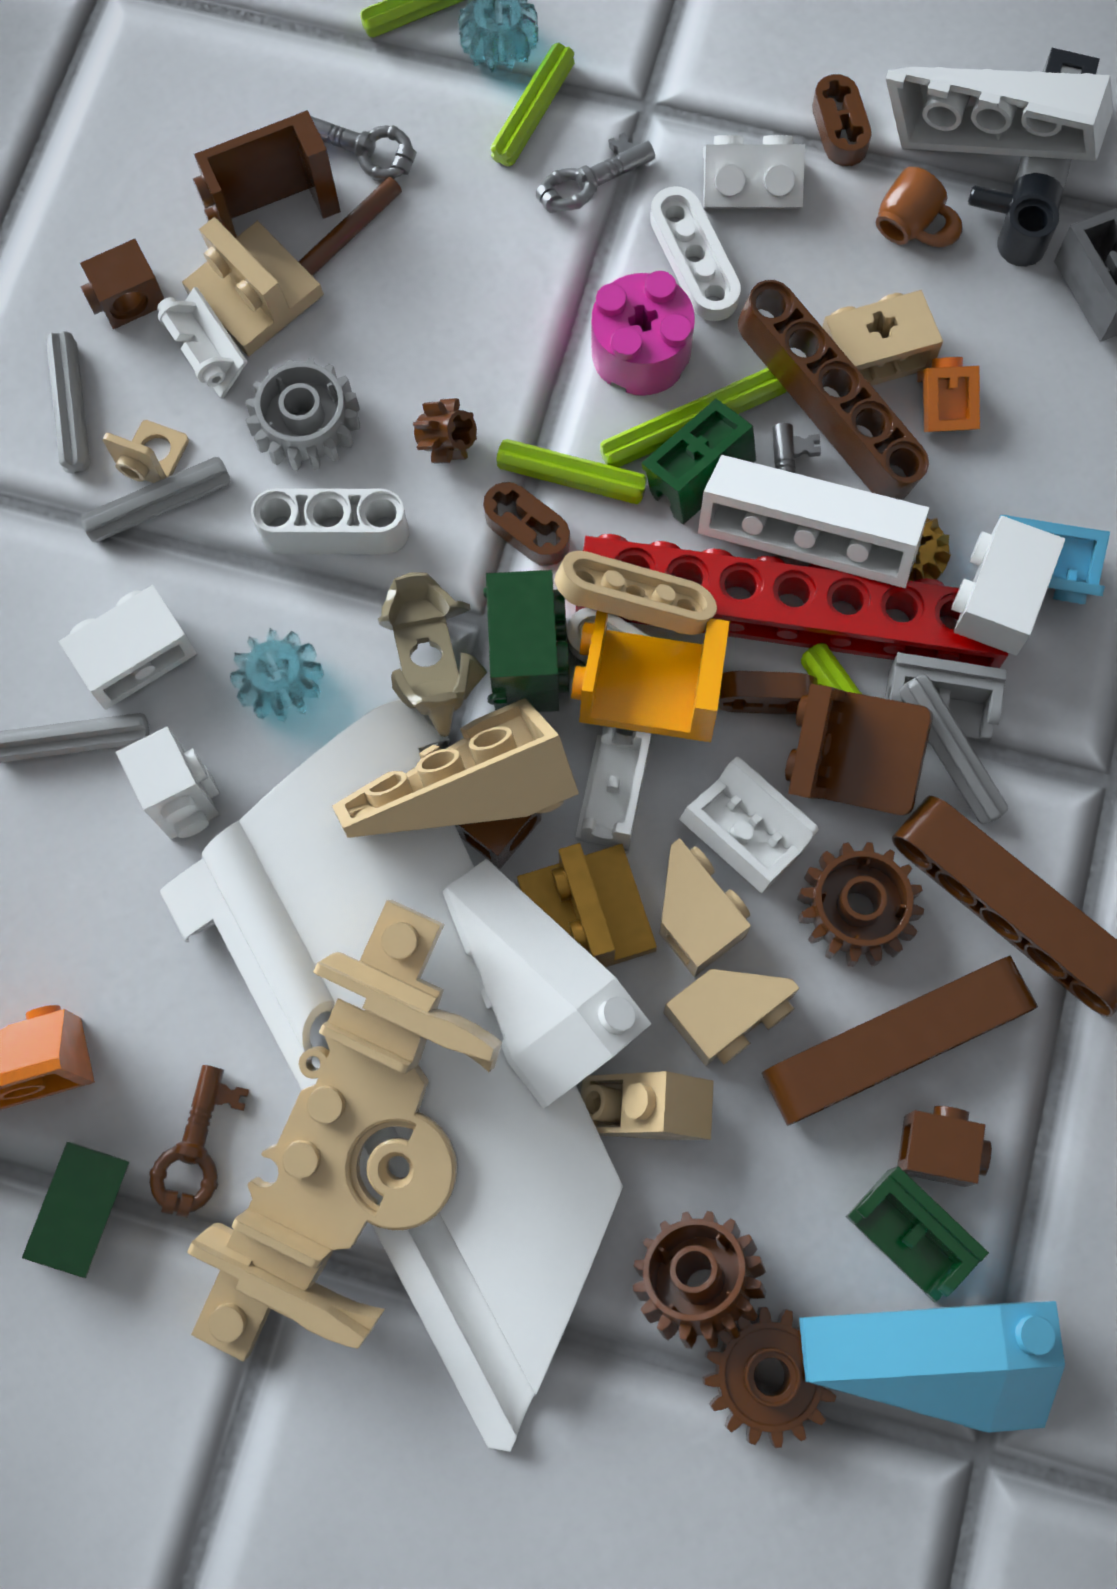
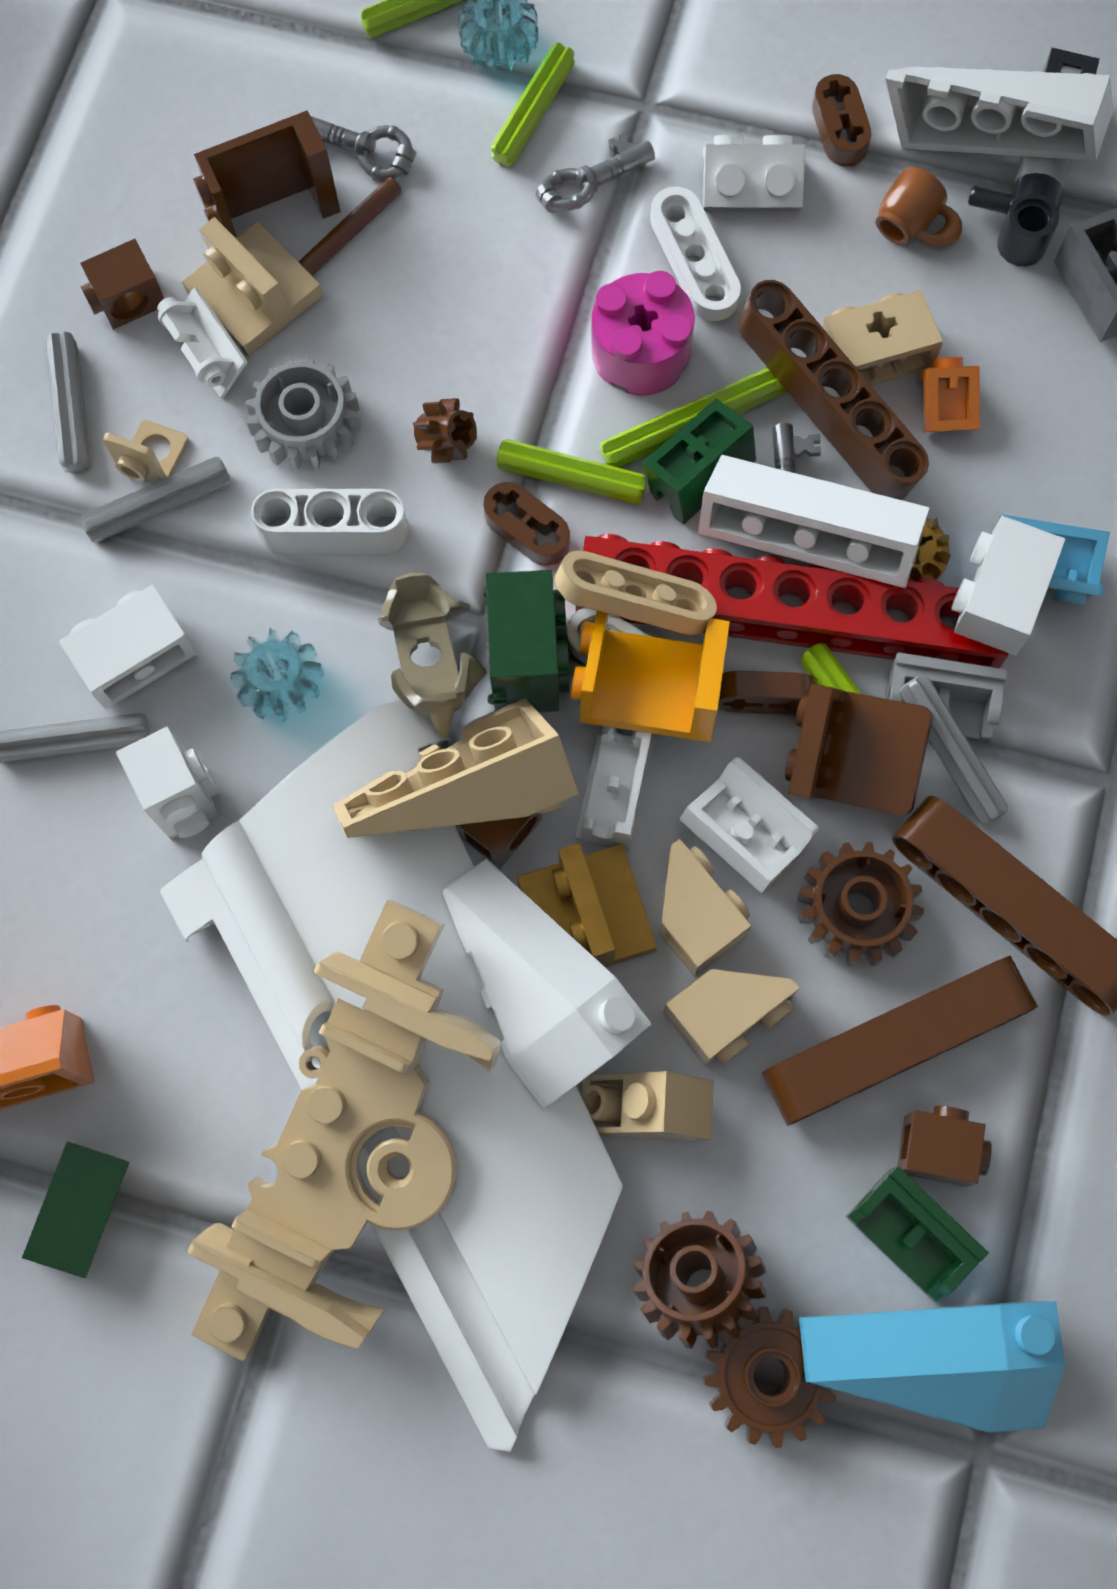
reddish brown piece [149,1065,249,1218] -> none

